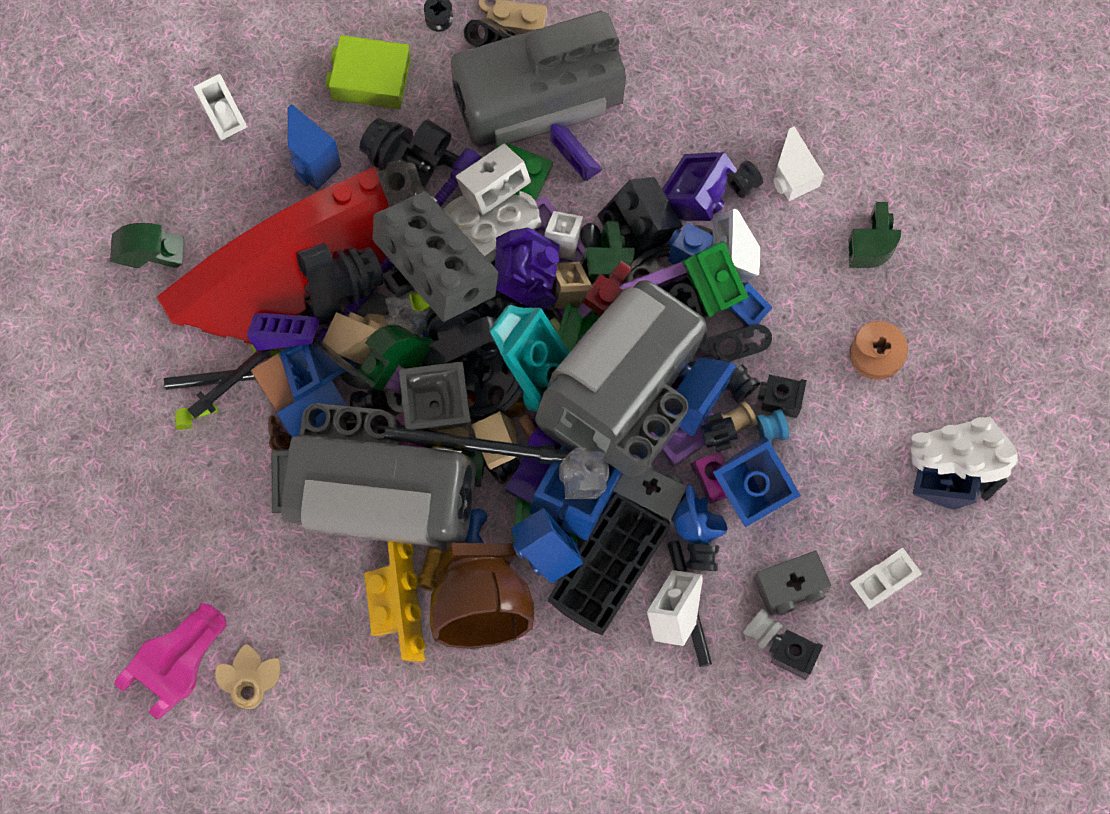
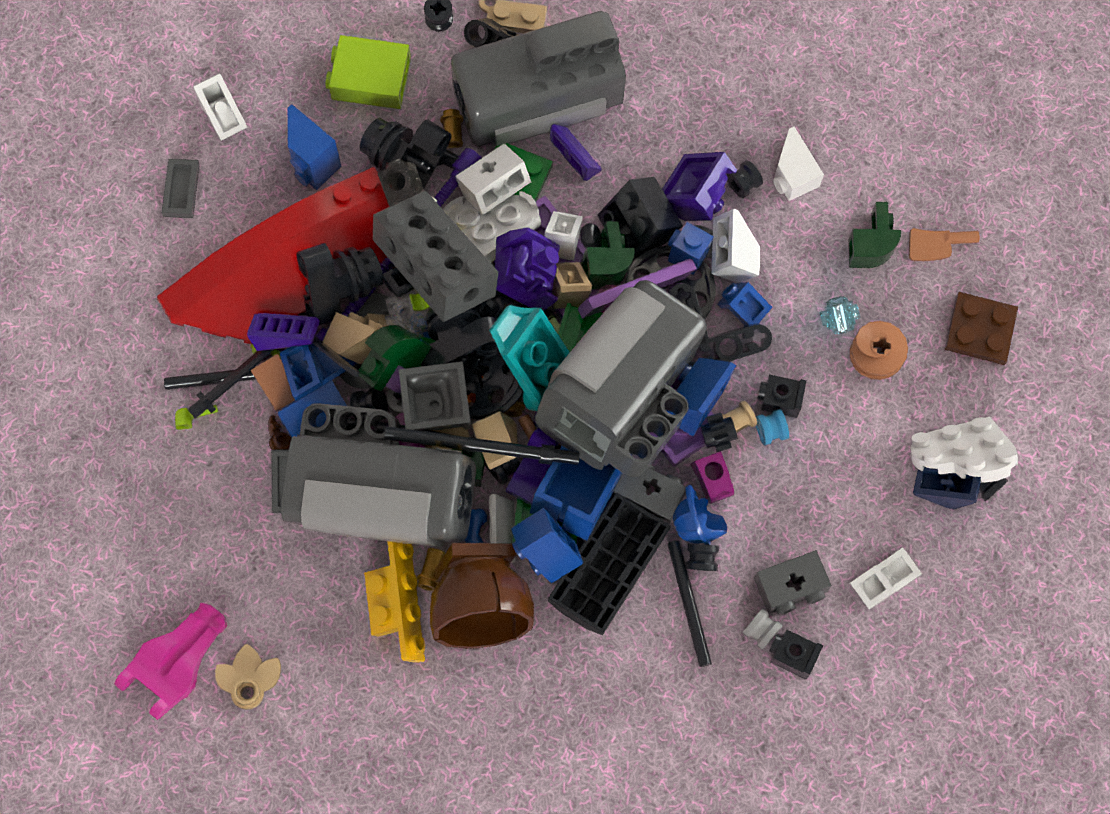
dark green brick [110,223,184,268] -> none
clear brick [559,447,609,499] -> none
dark red plate [581,261,631,316] -> none
white slope [647,570,703,646] -> none
green plate [681,241,749,317] -> none
blue slope [713,437,801,527] -> none
black wheel [725,364,760,403] -> none
none -> dark grey tile [161,159,200,218]
none -> pearl gold pin [440,109,464,149]
none -> white slope [489,494,515,563]
none -> clear light blue gear [820,296,860,334]
none -> nougat piece [909,228,980,261]
none -> reddish brown plate [945,292,1018,365]

